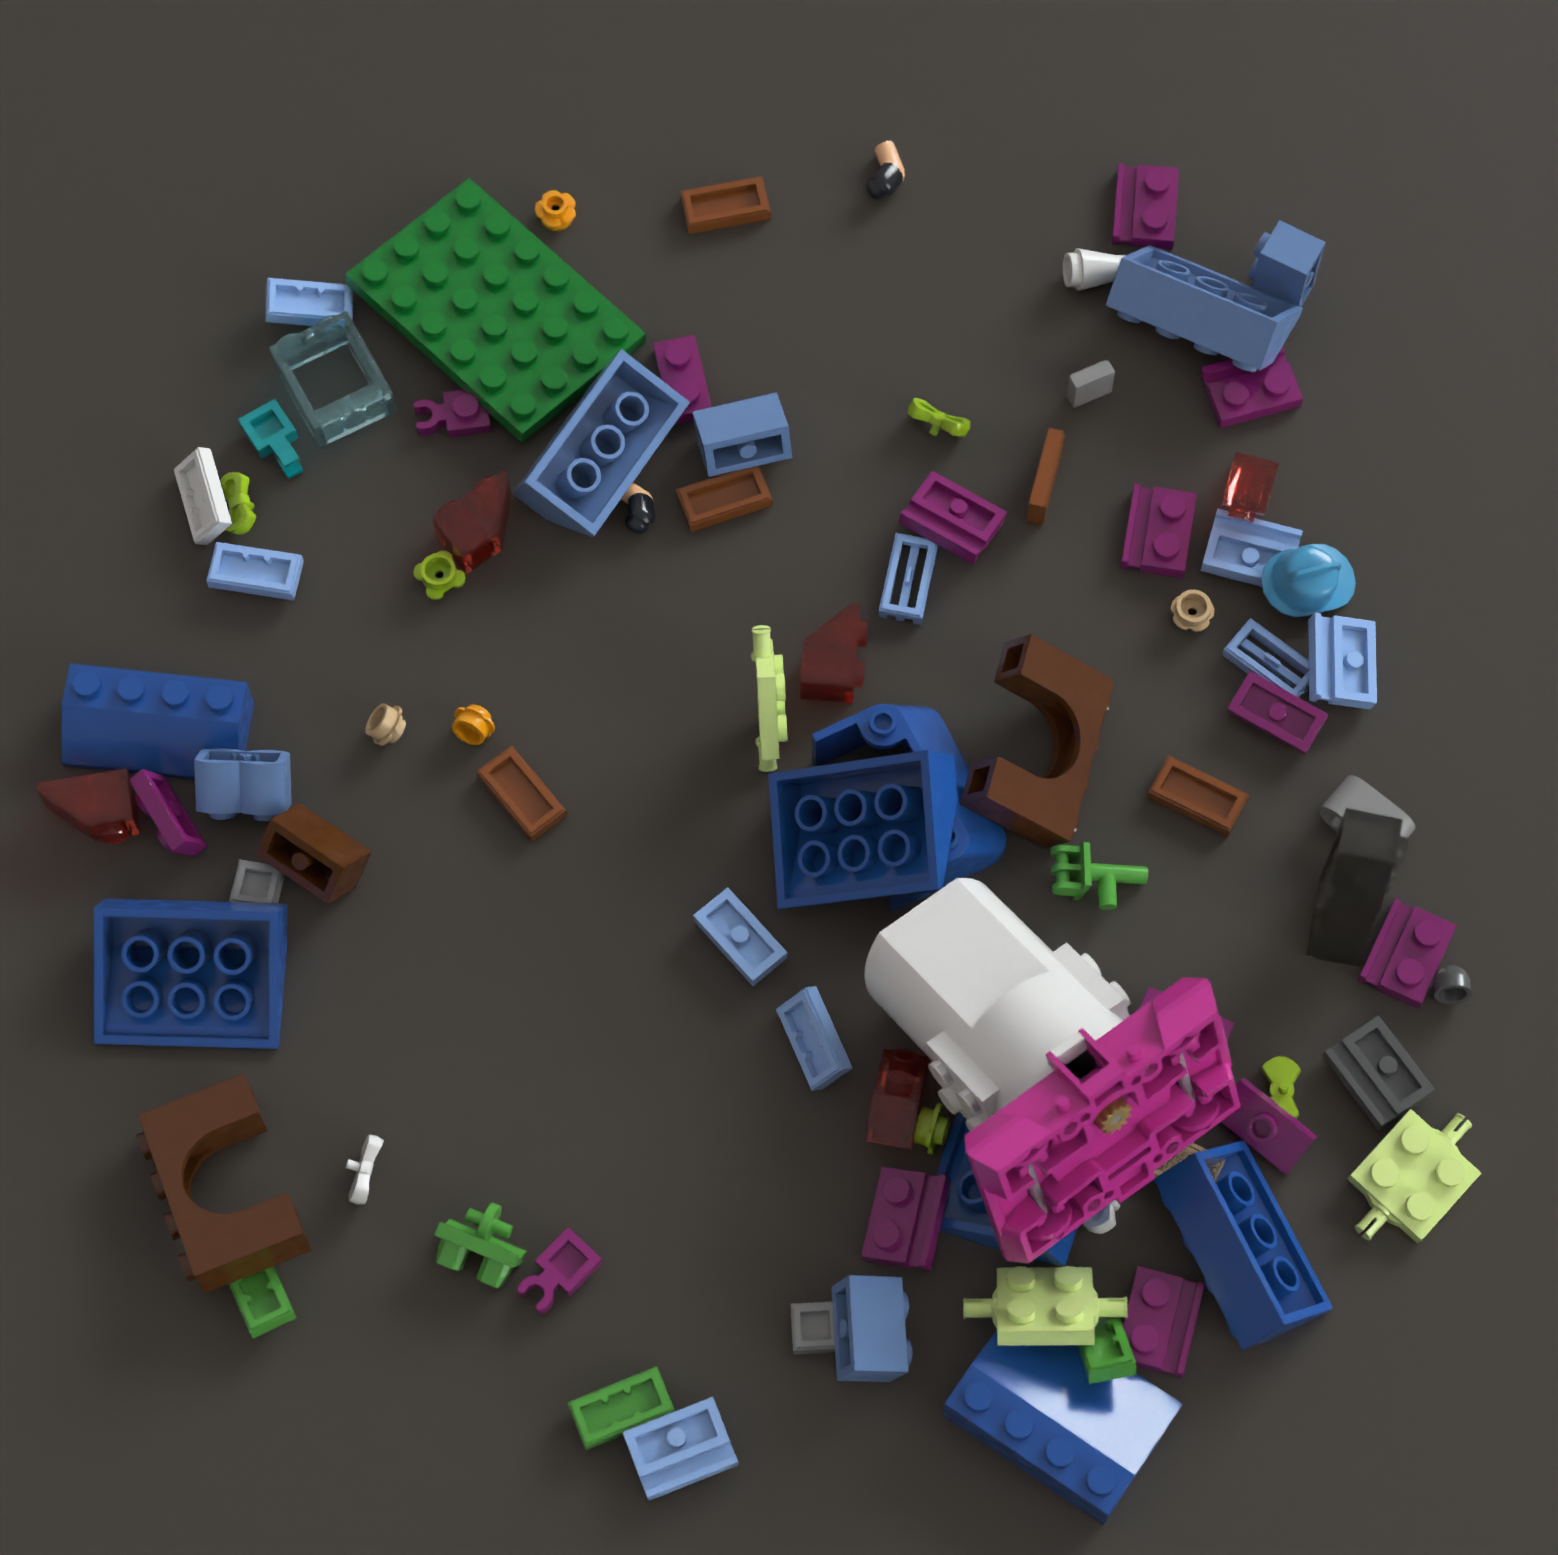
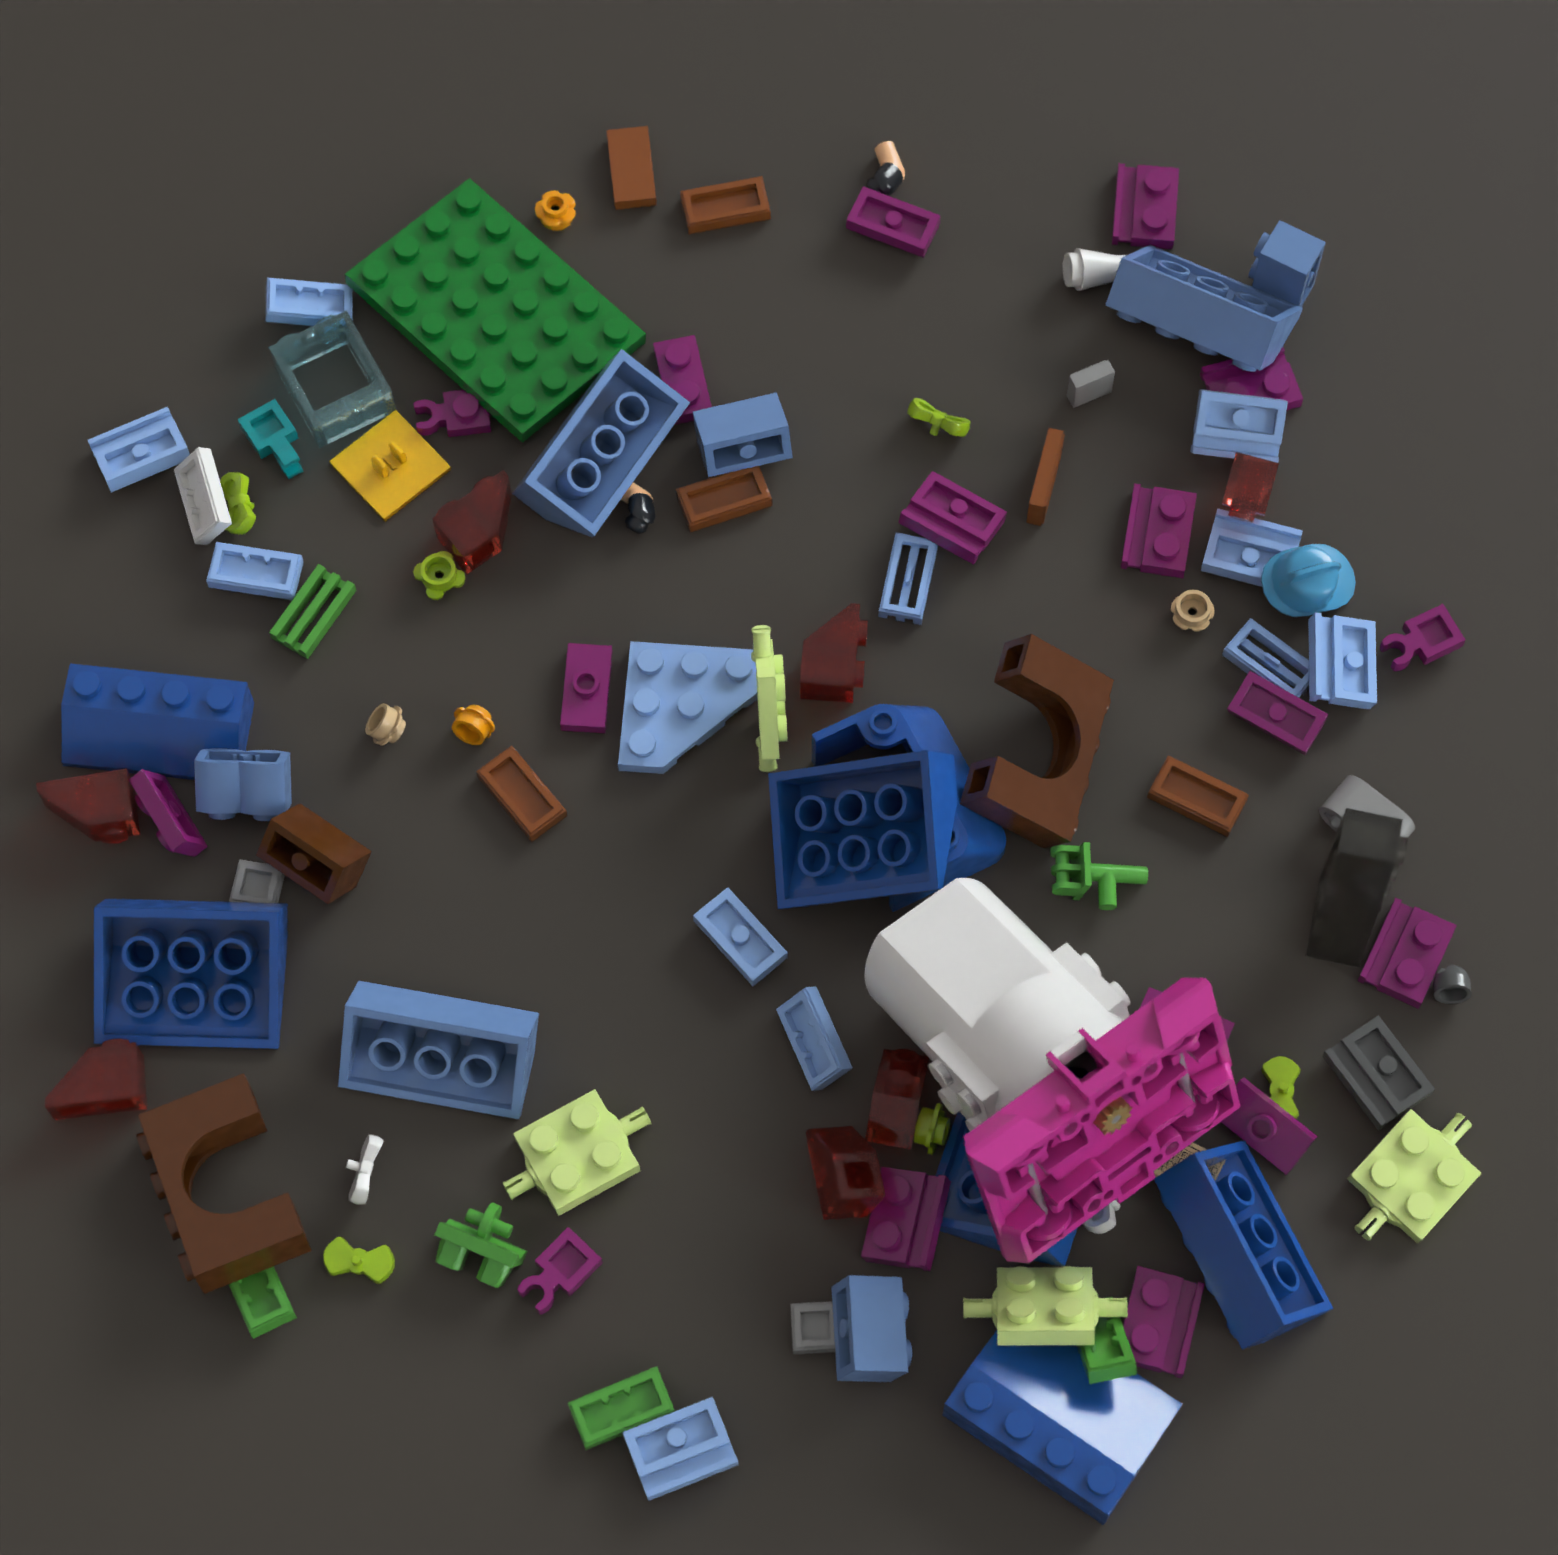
none -> clear red slope [45,1039,147,1120]
none -> light blue plate [88,406,190,492]
none -> bright green tile [269,564,357,659]
none -> lime piece [323,1237,395,1284]
none -> yellow piece [329,410,452,521]
none -> medium blue slope [338,981,539,1119]
none -> yellowish green plate [502,1089,652,1216]
none -> magenta plate [560,643,613,733]
none -> dark orange tile [606,126,657,210]
none -> light blue plate [618,641,757,774]
none -> clear red slope [805,1126,886,1220]
none -> magenta plate [846,186,941,258]
none -> light blue plate [1190,389,1288,464]
none -> magenta plate [1379,604,1466,671]

